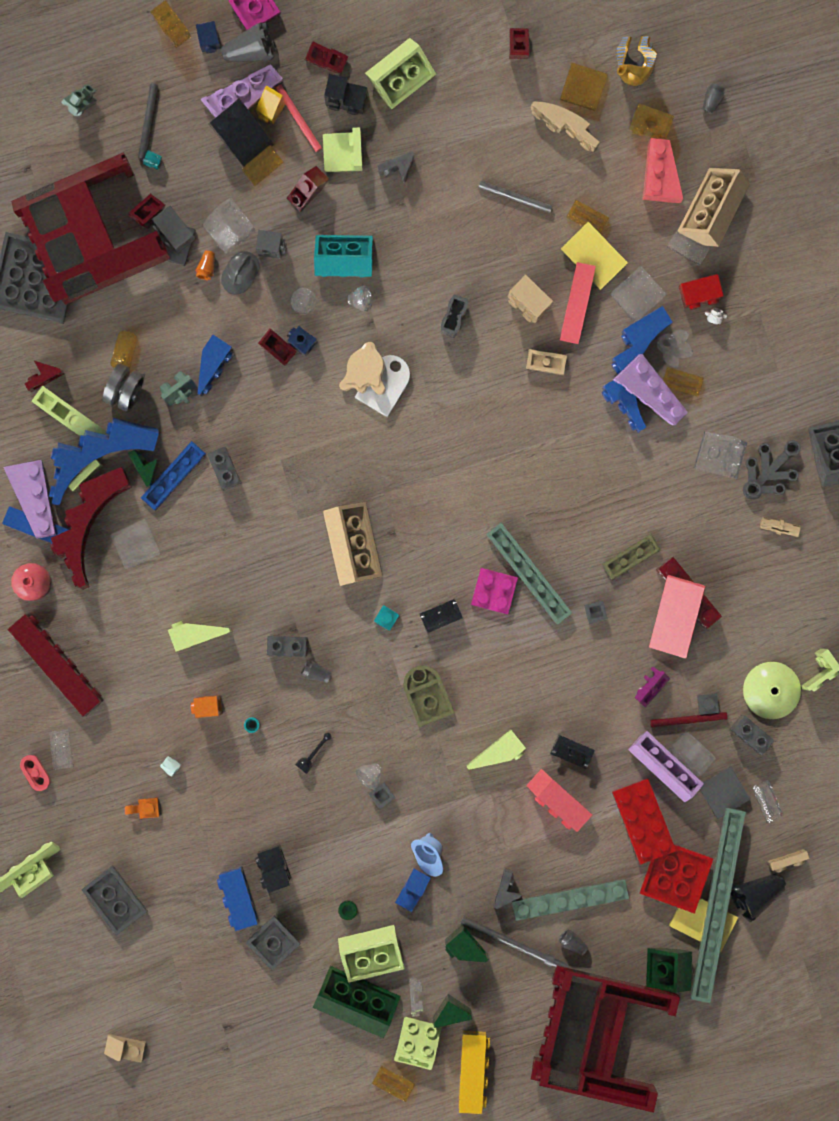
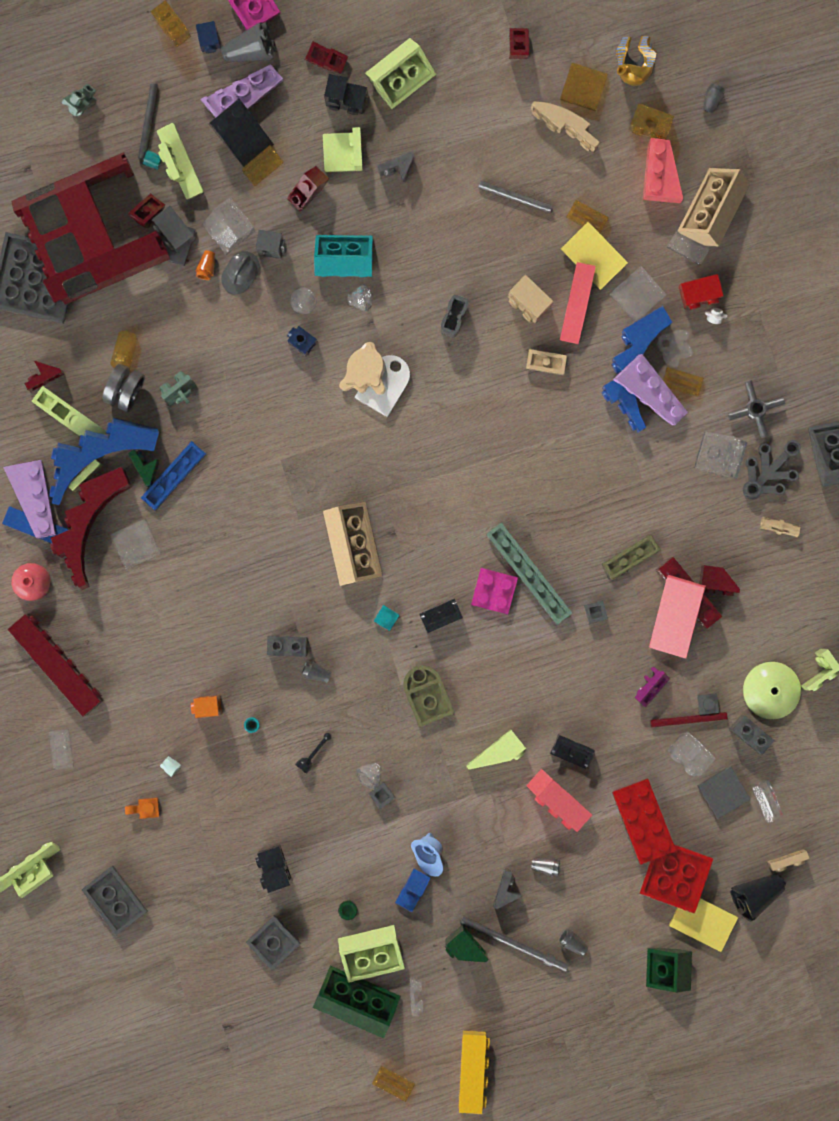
coral plate [20,755,51,791] -> none
tan slope [104,1034,146,1062] -> none
yellowish green slope [168,621,232,652] -> none
blue slope [198,335,234,397] -> none
dark grey brick [207,446,241,491] -> none
blue brick [217,866,259,931] -> none
yellow slope [256,85,285,124] -> none
dark red slope [258,328,297,366] -> none
coral bar [275,84,322,152] -> none
yellowish green bracket [394,1017,442,1070] -> none
dark green slope [433,994,472,1028] -> none
sand green plate [512,879,629,921] -> none
dark red piece [531,965,680,1113] -> none
lavender brick [628,731,704,802] -> none
sand green plate [690,808,746,1003] -> none
none -> yellowish green bracket [157,123,204,200]
none -> flat silver cone [531,858,560,877]
none -> dark red slope [699,565,740,596]
none -> flat silver bar [728,380,785,438]

